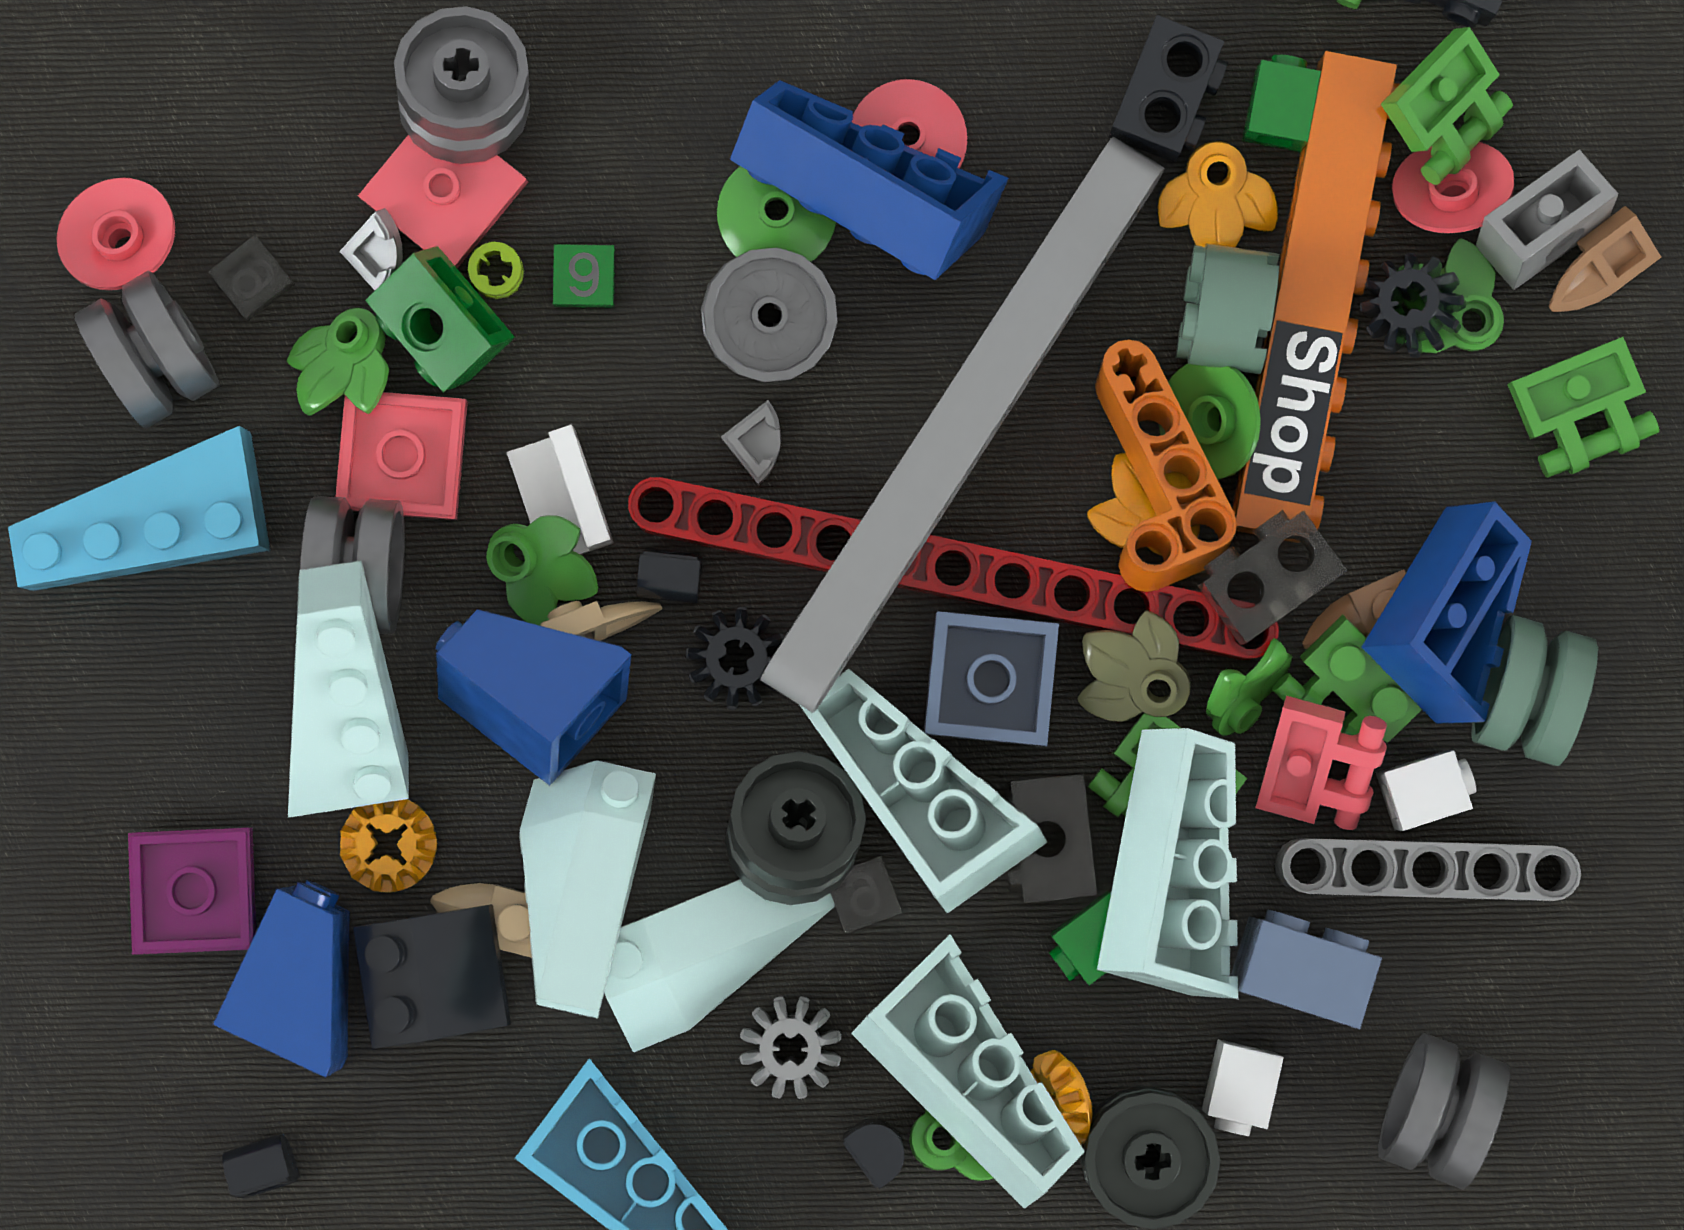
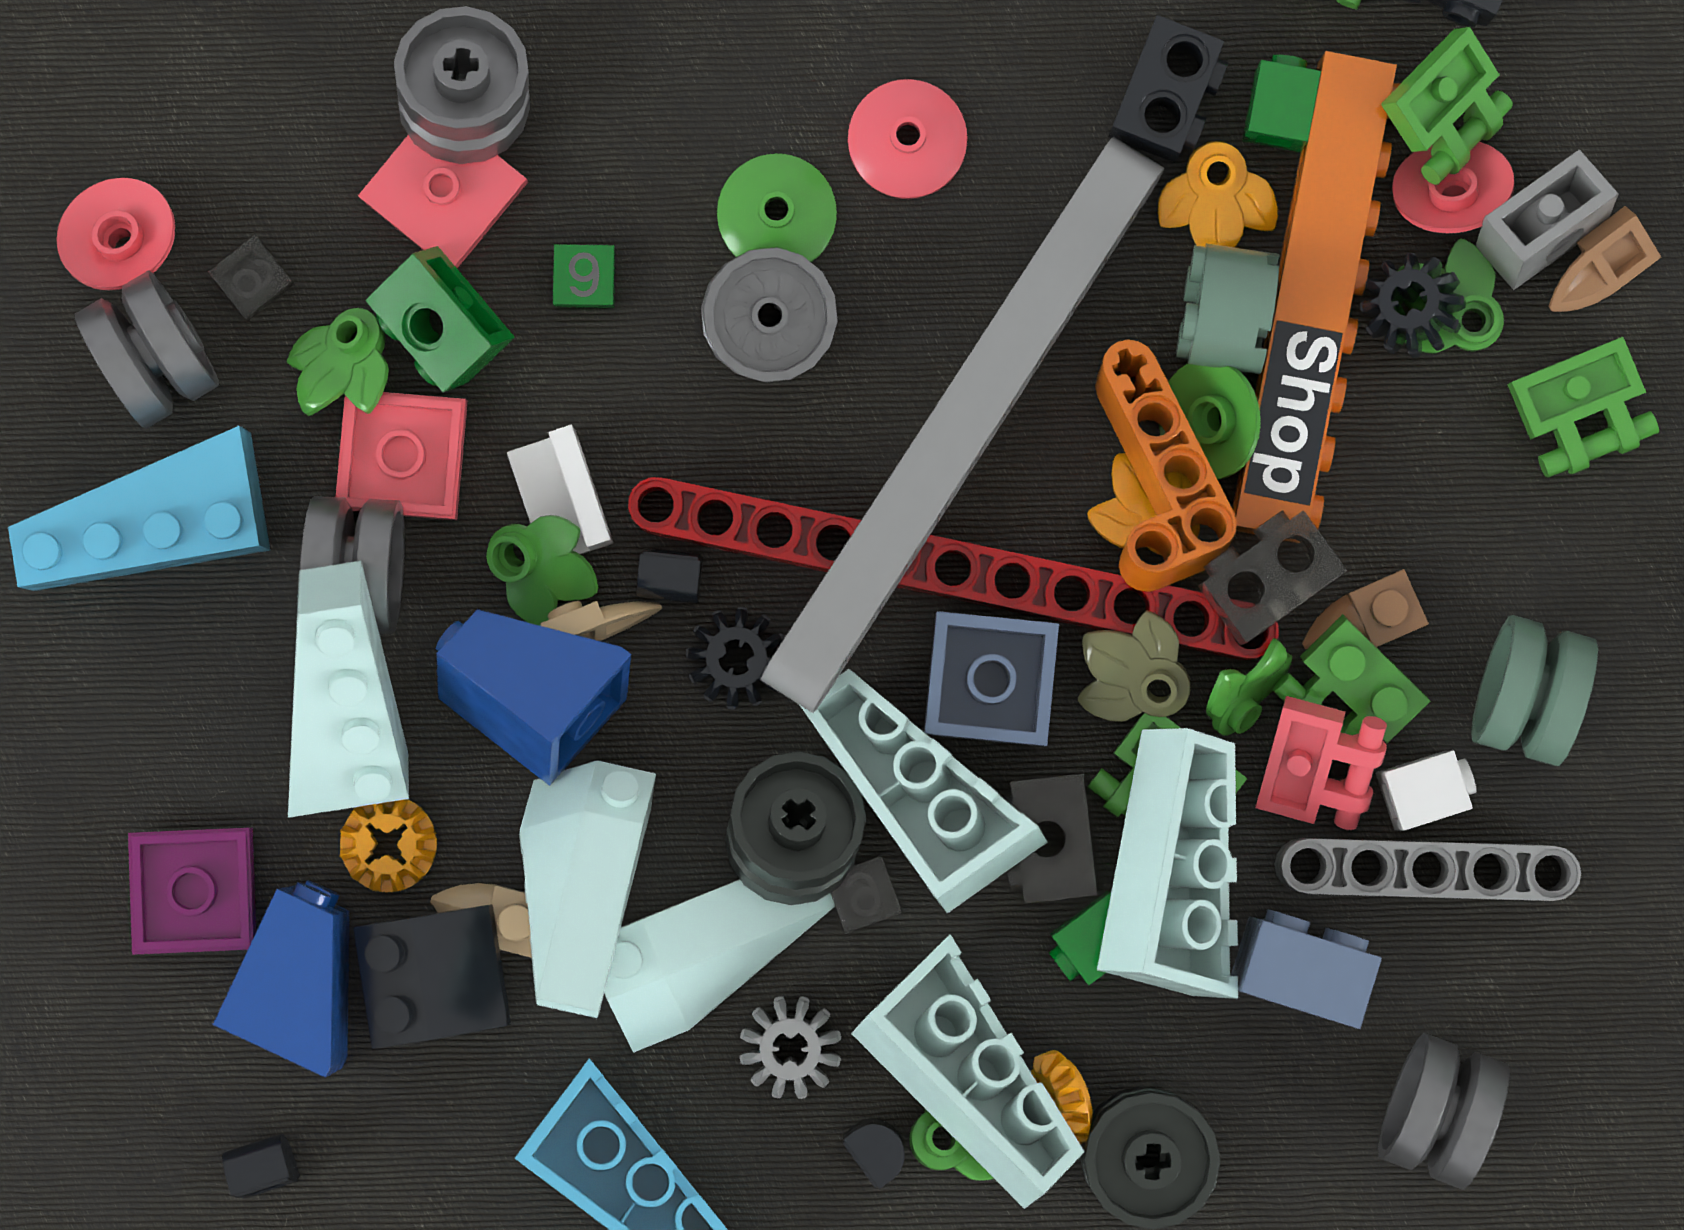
tile [339,208,403,290] -> none
lime bush [468,241,524,299] -> none
light grey tile [721,400,781,486] -> none
blue wedge [730,80,1009,280] -> none
white brick [1202,1039,1284,1136] -> none
blue wedge [1362,502,1532,724] -> none

